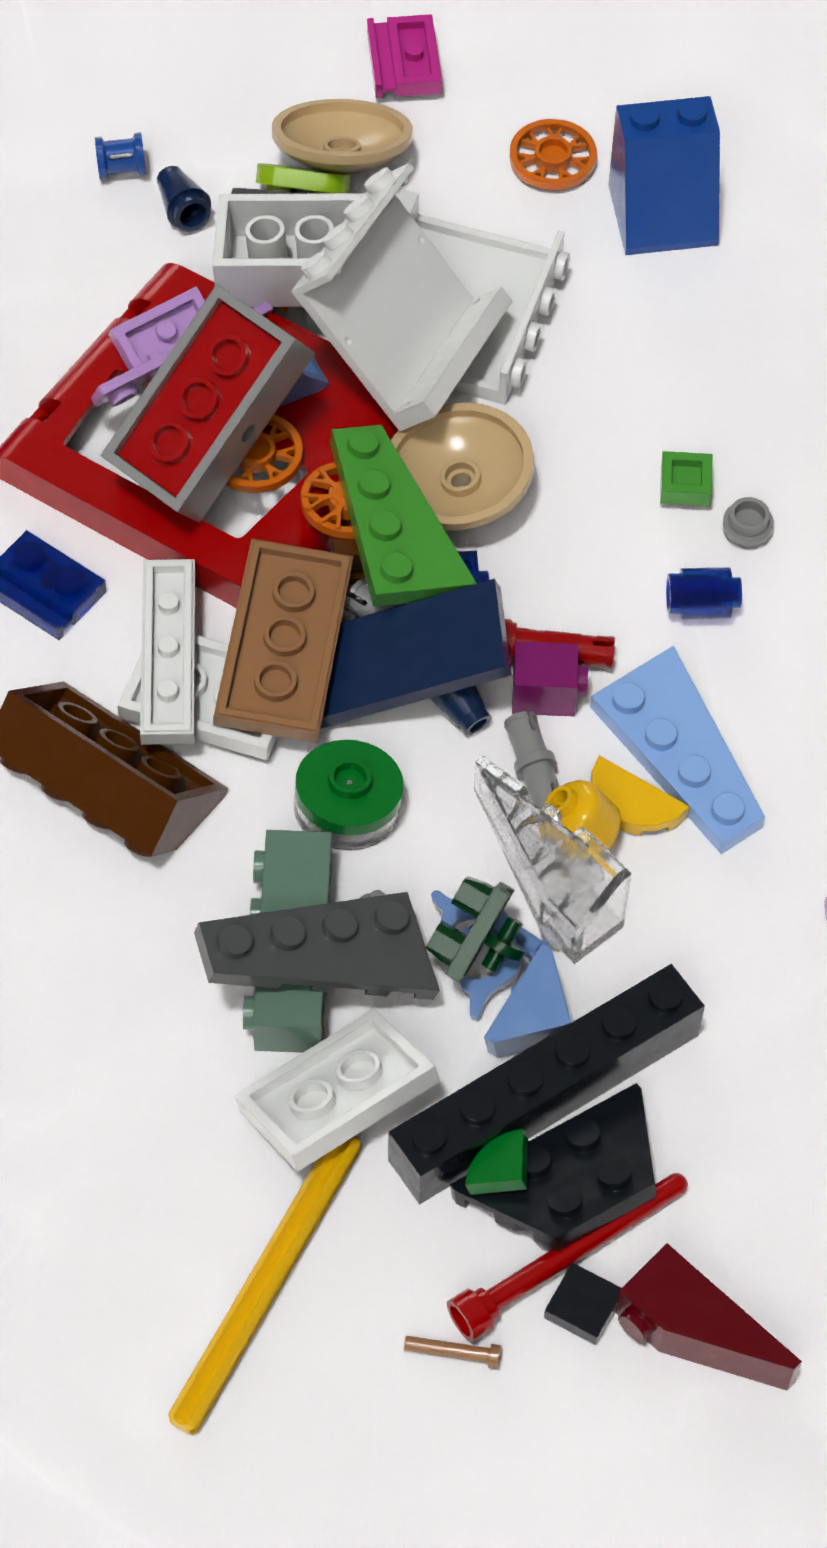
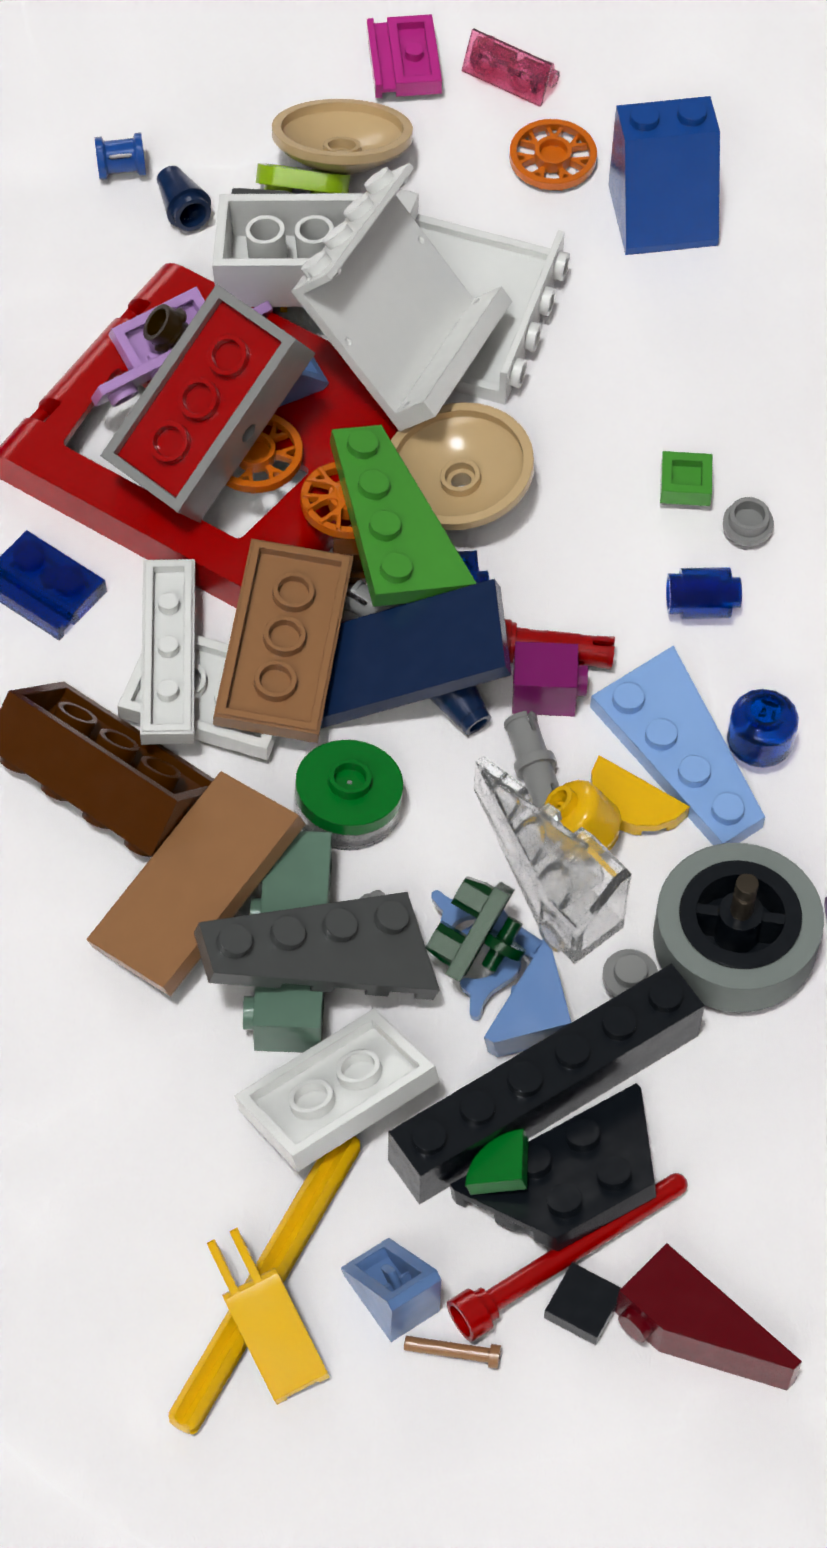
none -> medium nougat tile [86,771,306,997]
none -> dark brown plate [143,304,188,353]
none -> yellow arm [207,1228,330,1405]
none -> medium blue slope [341,1238,442,1342]
none -> clear pink hinge [461,28,560,107]
none -> light grey plate [602,949,658,997]
none -> wheel [653,843,824,1012]
none -> clear blue head [726,688,799,768]

